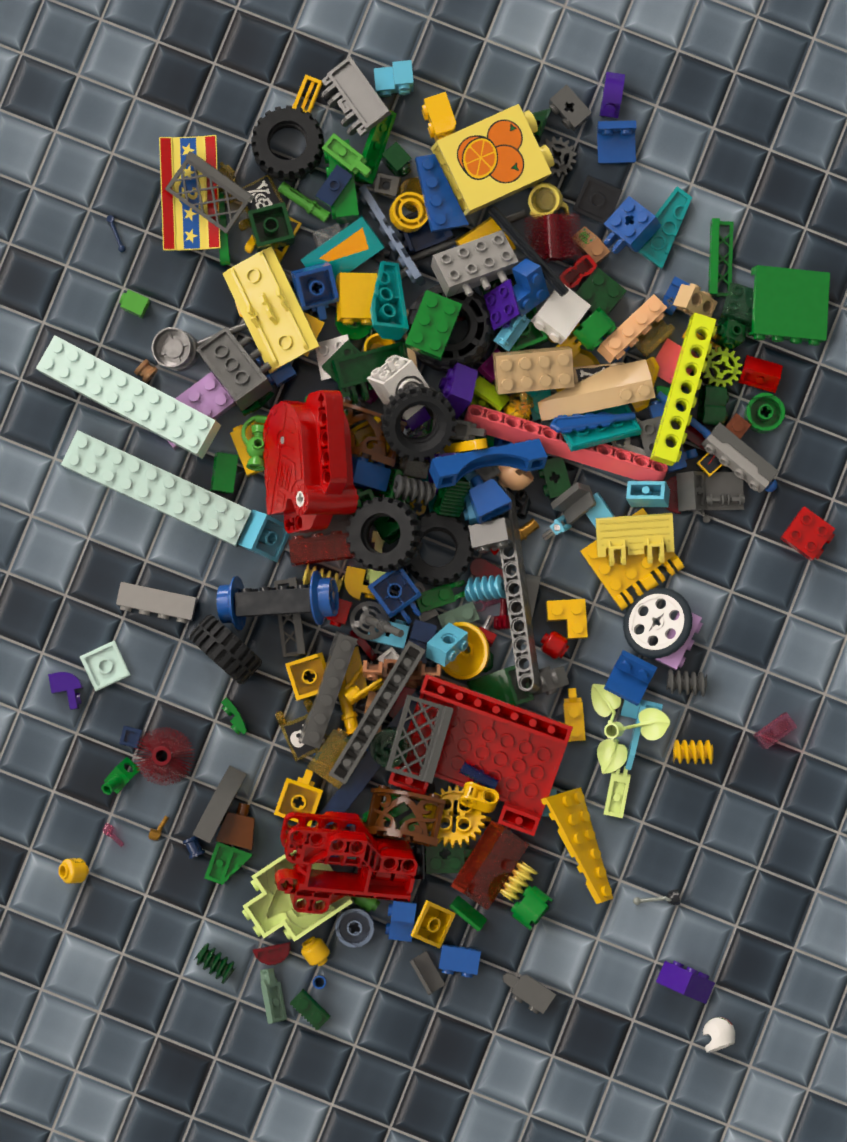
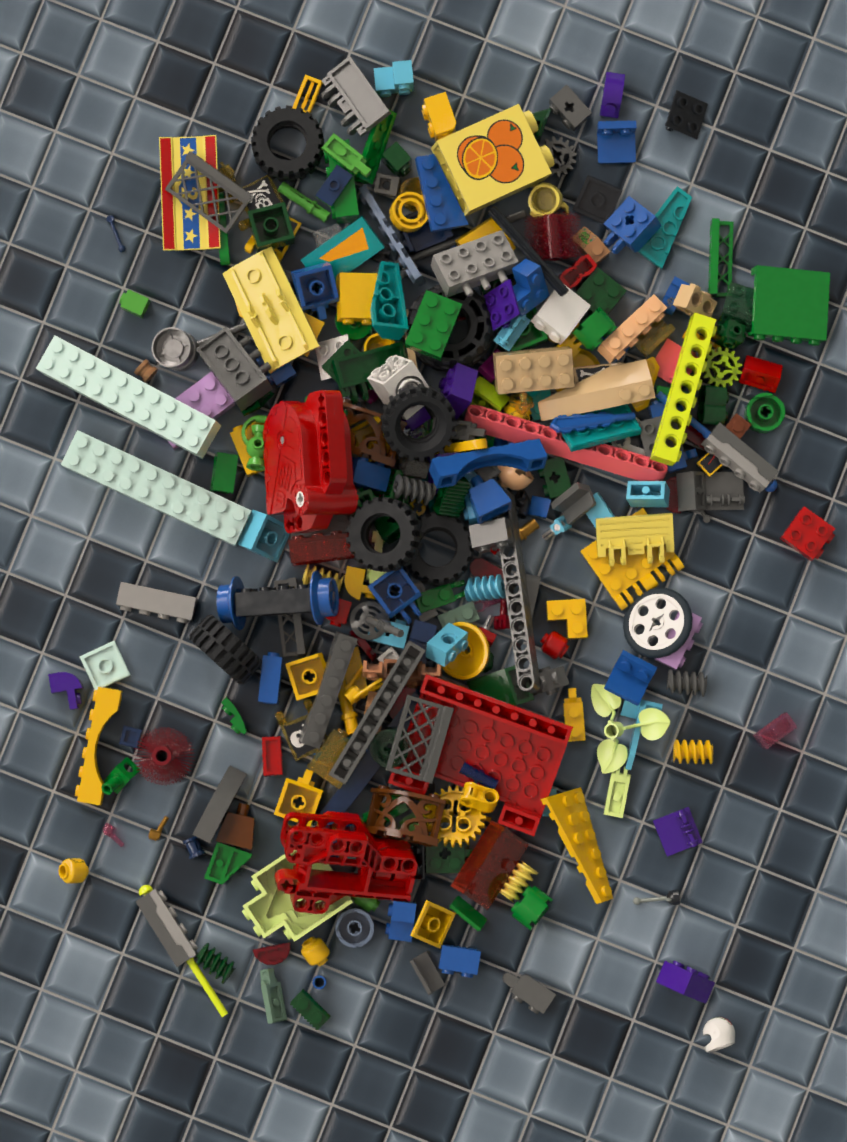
none -> yellow arch [75,687,123,805]
none -> piece [135,885,228,1017]
none -> blue brick [258,652,284,705]
none -> red tile [262,736,283,776]
none -> blue slope [528,495,551,519]
none -> dark purple hinge [653,807,703,857]
none -> black hinge [665,90,708,140]

